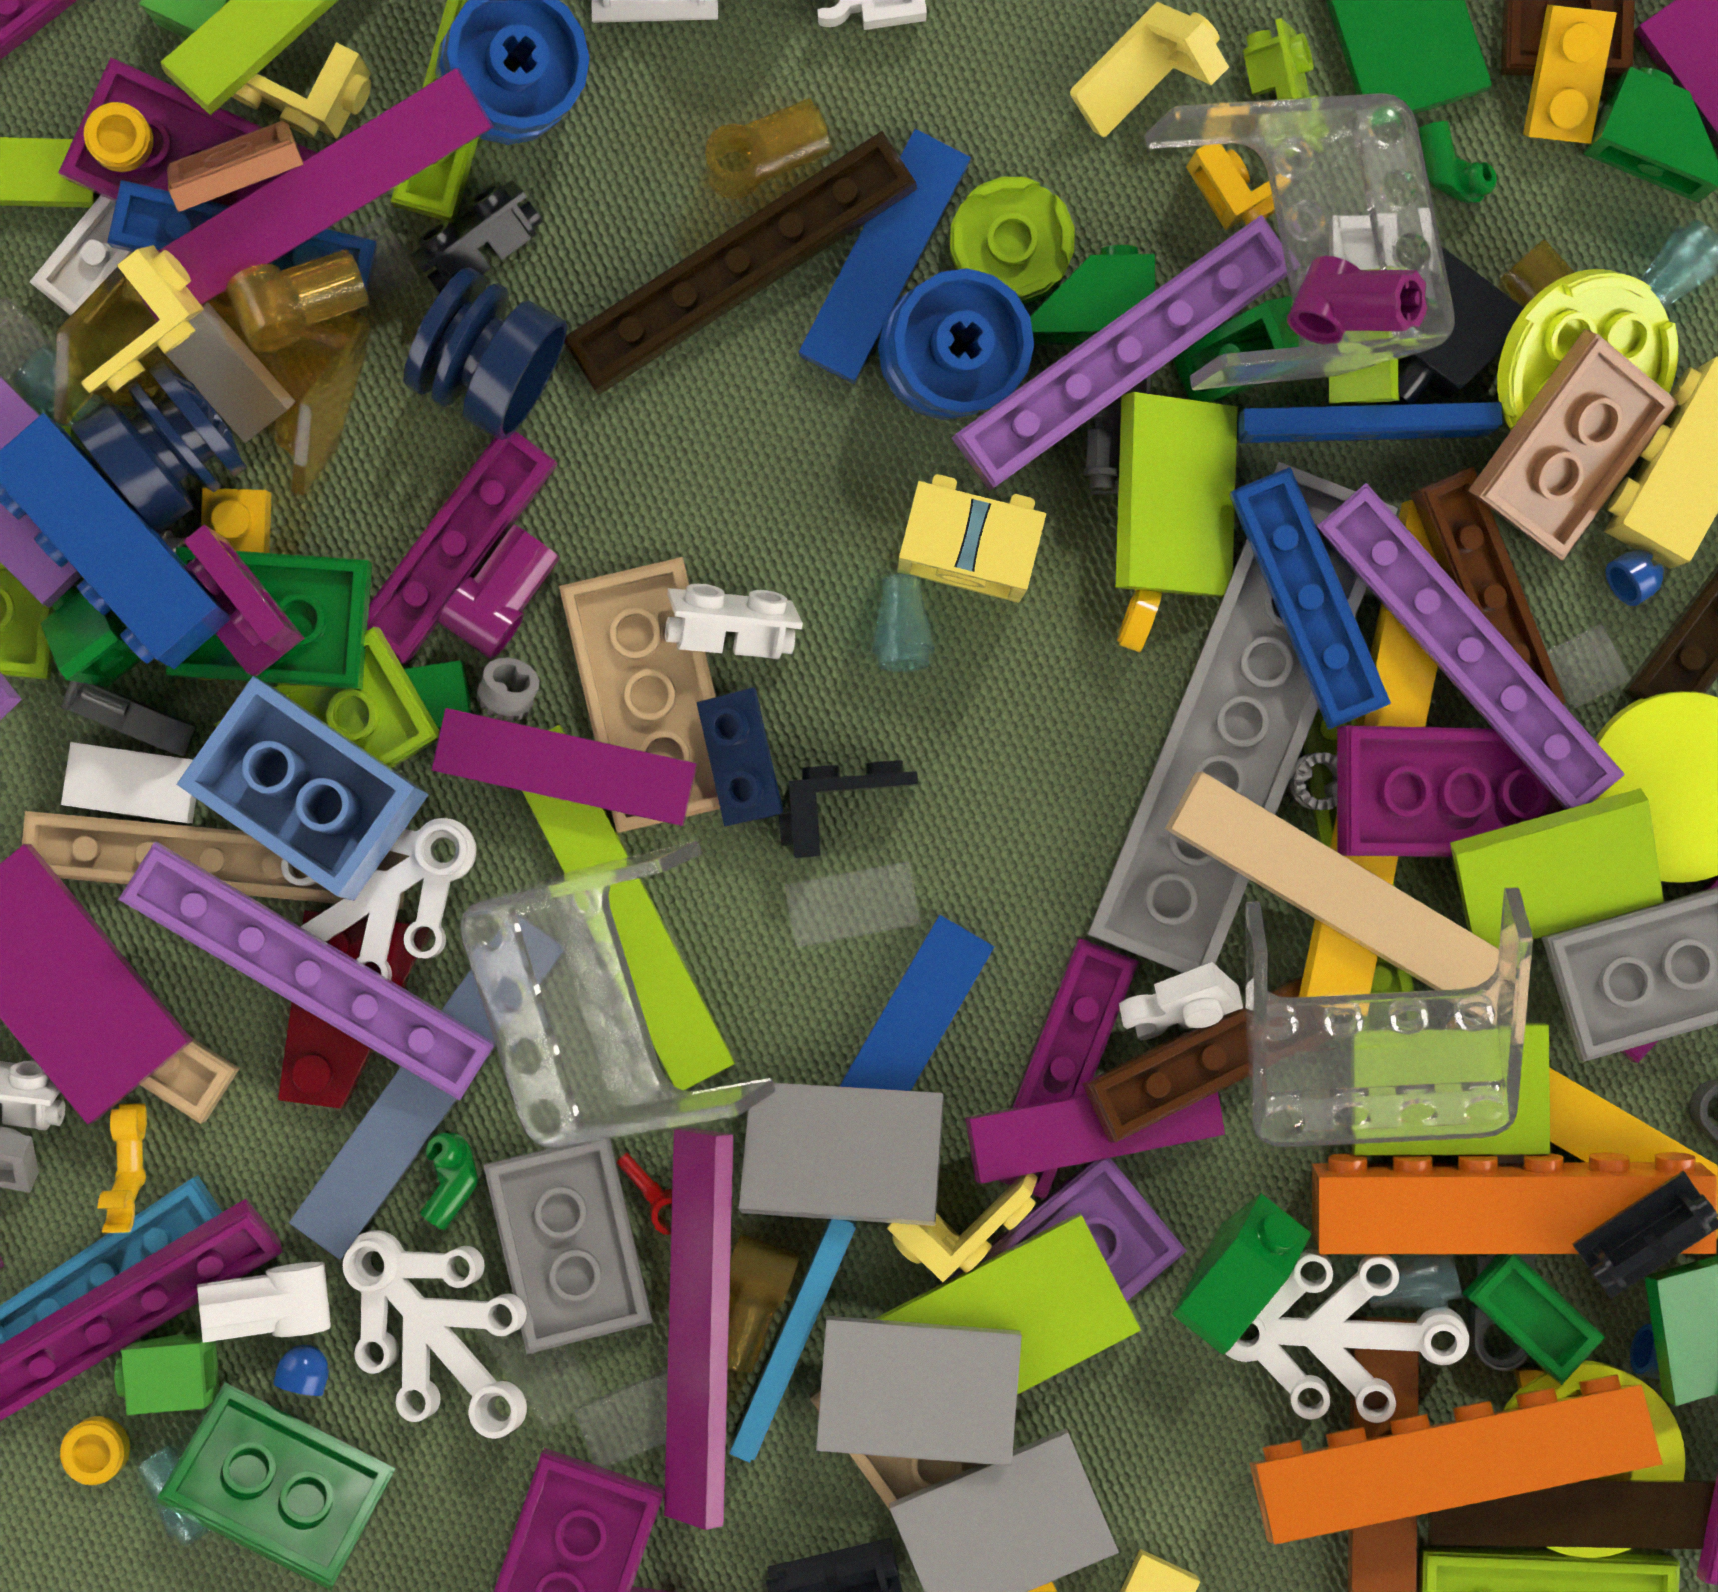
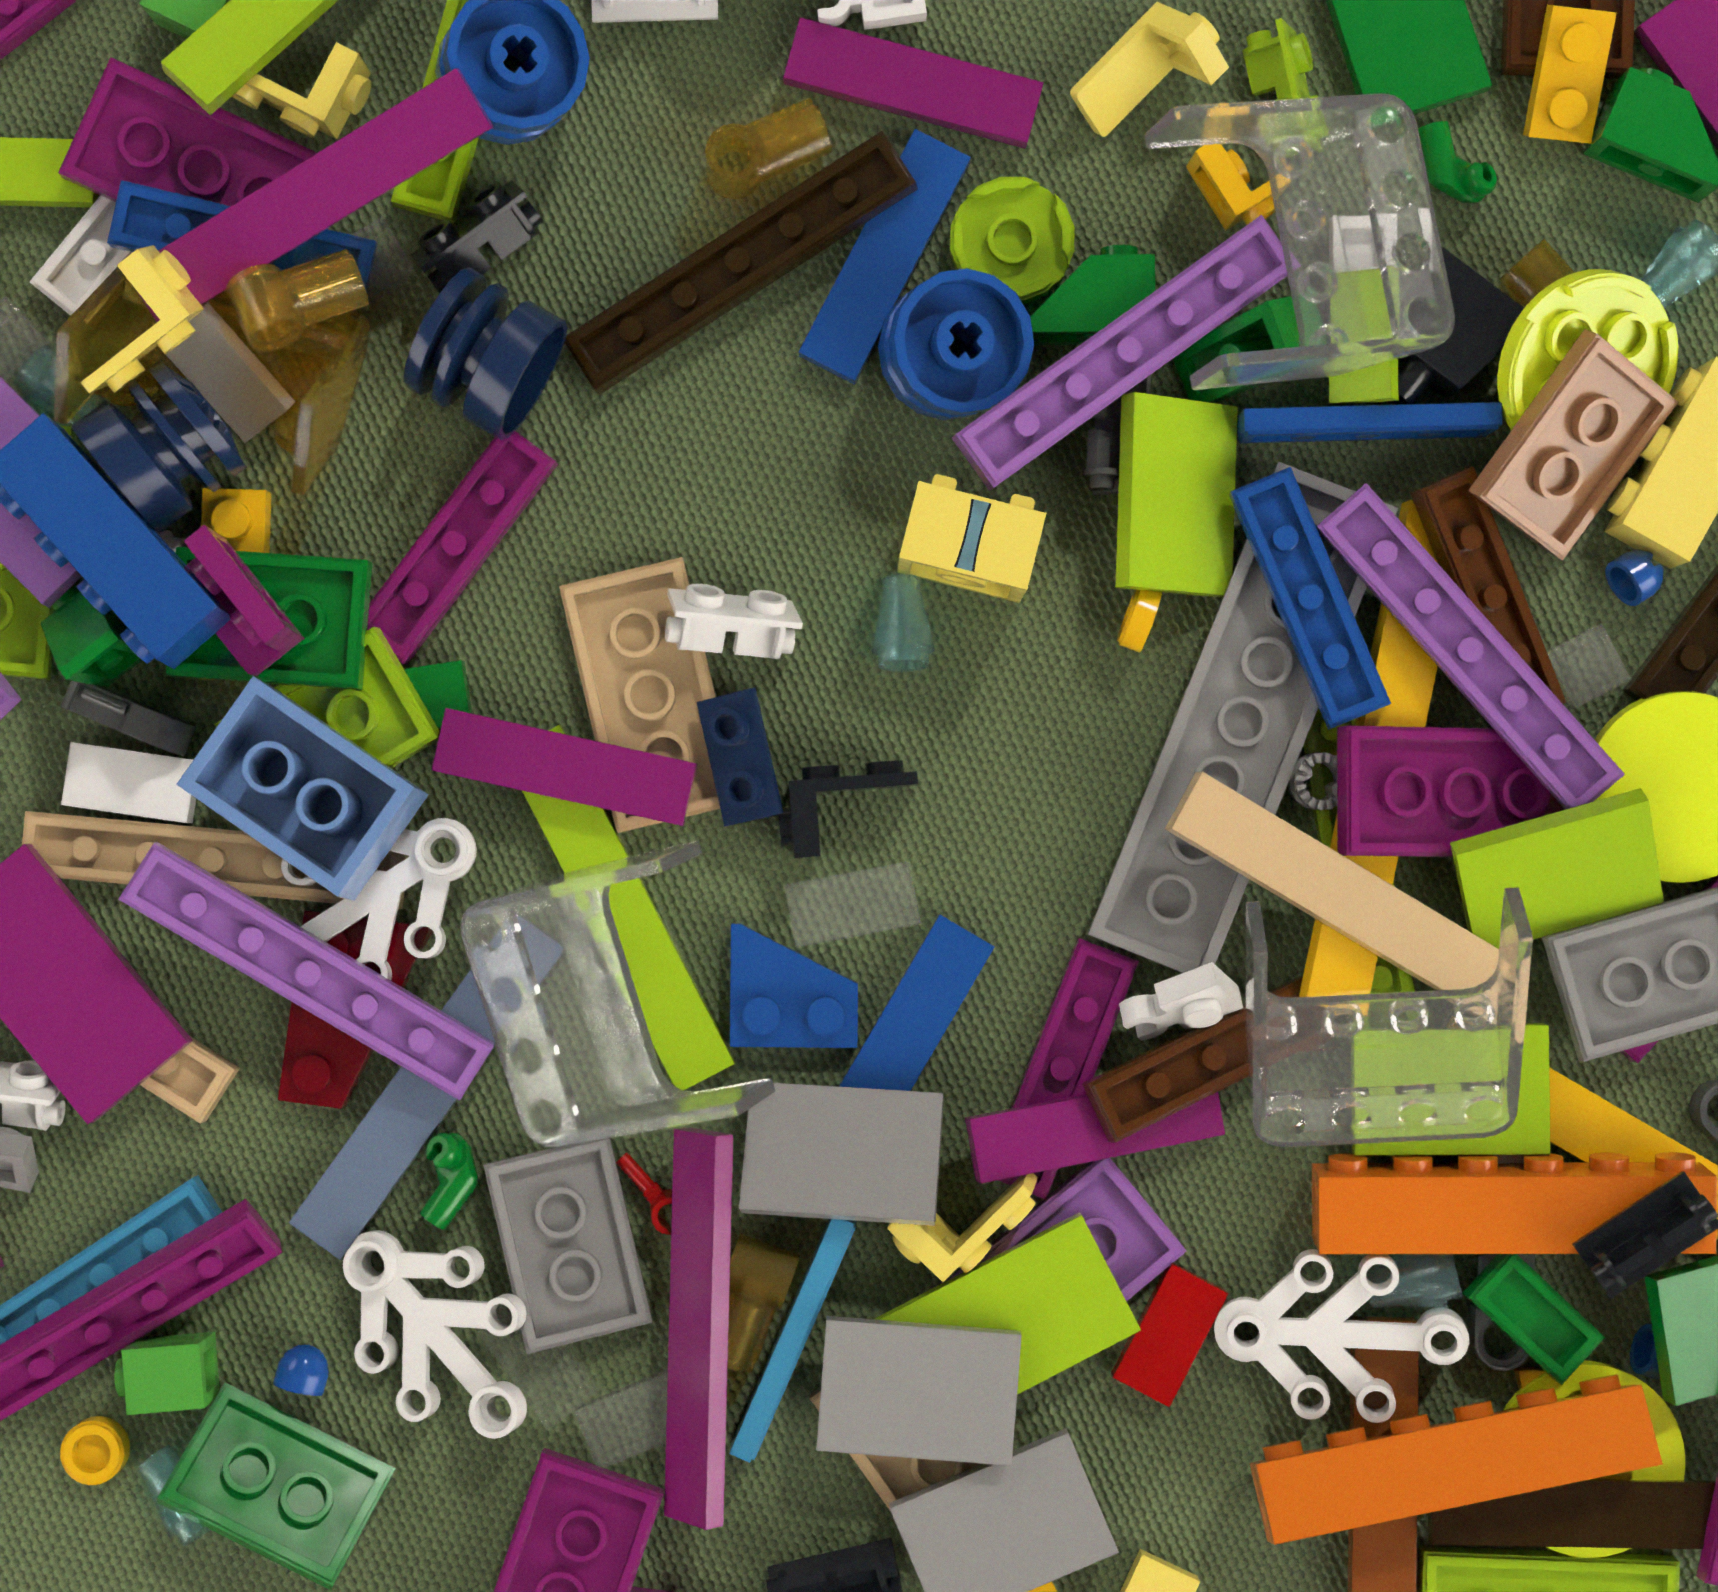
yellow tile [84,102,153,172] -> none
yellow arm [97,1103,147,1233] -> none
nougat tile [167,120,303,212] -> none
white piece [197,1262,331,1343] -> none
magenta piece [439,524,560,660] -> none
light grey bush [476,657,540,721] -> none
green slope [1172,1193,1312,1355] -> none
magenta piece [1287,256,1428,345] -> none
none -> blue wing [730,923,858,1048]
none -> magenta tile [783,17,1044,149]
none -> red tile [1111,1263,1228,1408]

